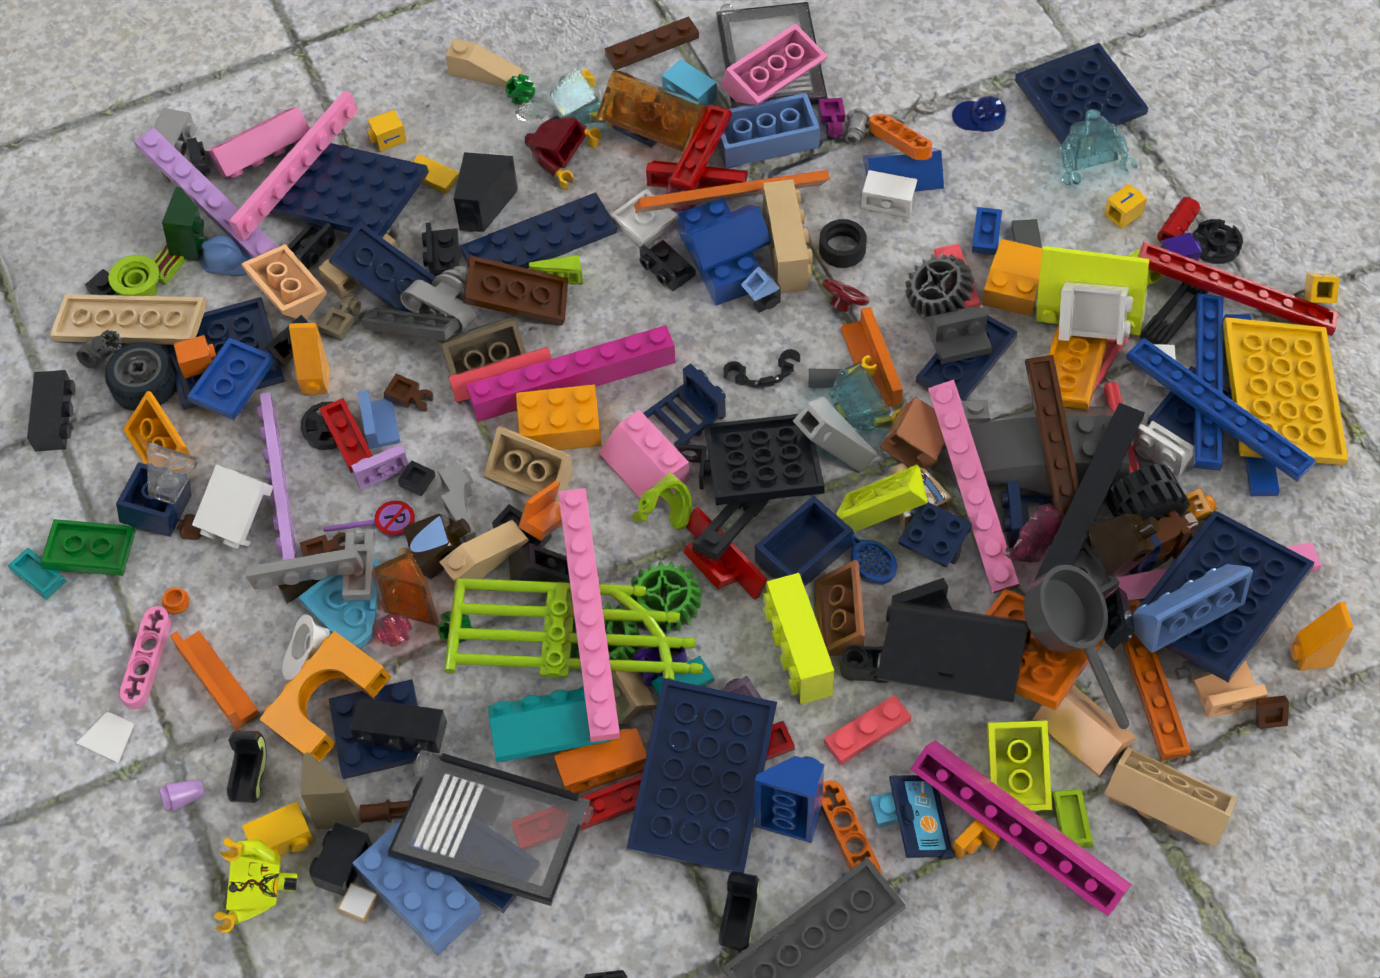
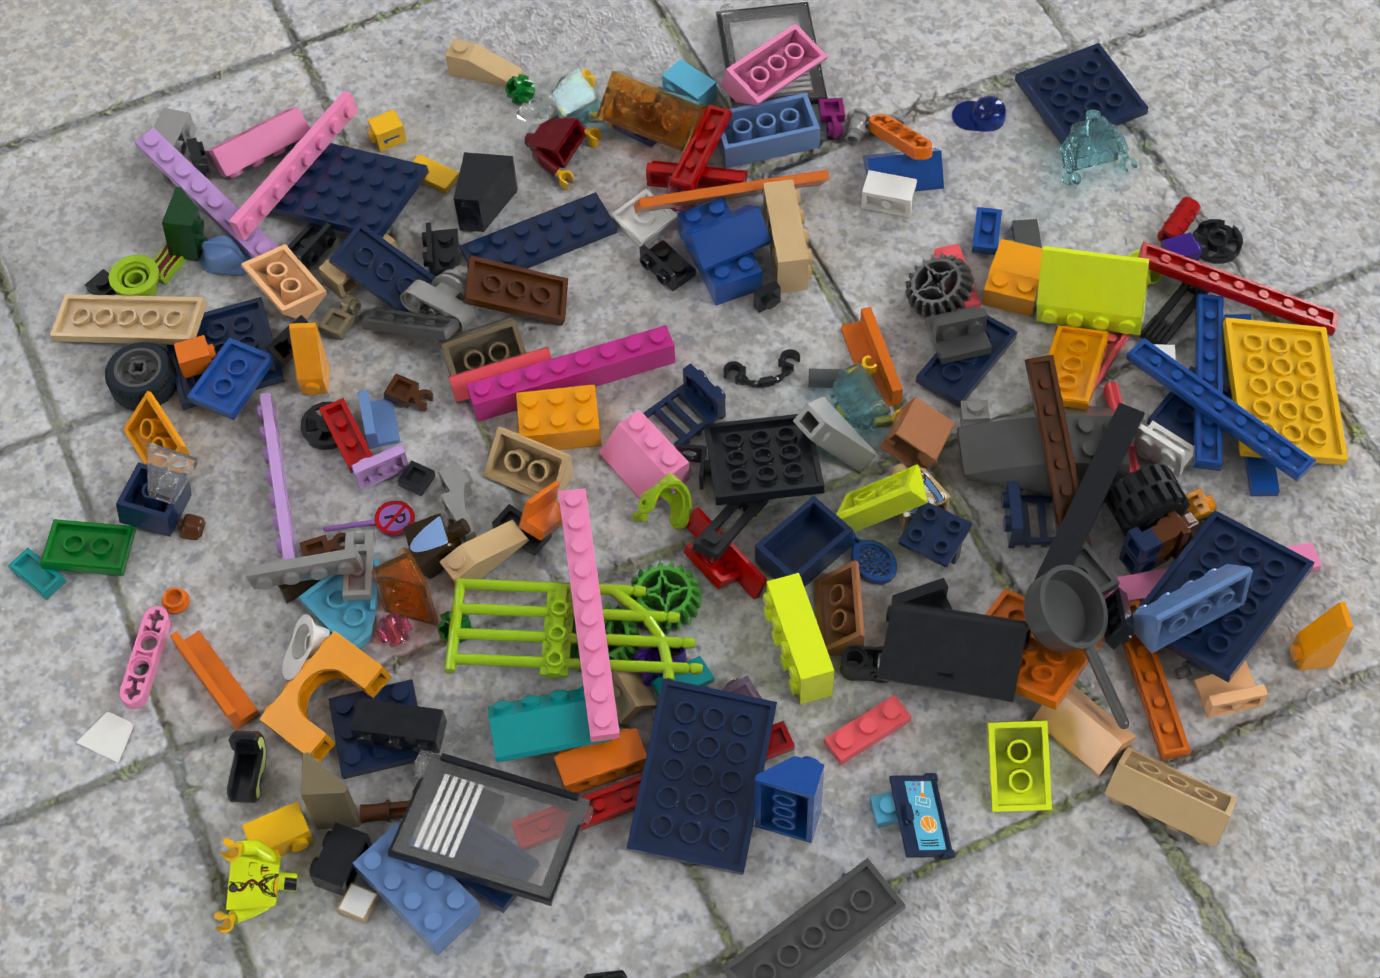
black brick [27,370,75,452] -> none
dark grey connector [76,330,122,368] -> none
lavender cone [159,780,205,812] -> none
white panel [192,464,274,549] -> none
black slope [509,543,570,583] -> none
lime slope [529,255,583,284] -> none
reddish brown plate [604,16,699,70] -> none
black animal [718,871,760,950] -> none
light blue slope [741,266,780,301] -> none
black tyre [819,219,867,268] -> none
dark red piece [822,279,870,312] -> none
orange beam [822,780,881,873] -> none
dark pink brick [910,740,1132,916] -> none
bright pink plate [928,380,1020,594] -> none
light orange bracket [952,819,1001,860] -> none
clear pink slope [1003,504,1065,562] -> none
lime tile [1051,789,1093,849] -> none
white panel [1058,282,1133,345] -> none
dark brown torso [1087,514,1160,576] -> none
yellow brick [1104,184,1147,229] -> none
reddish brown plate [1255,695,1289,729] -> none
yellow brick [1304,272,1340,303] -> none

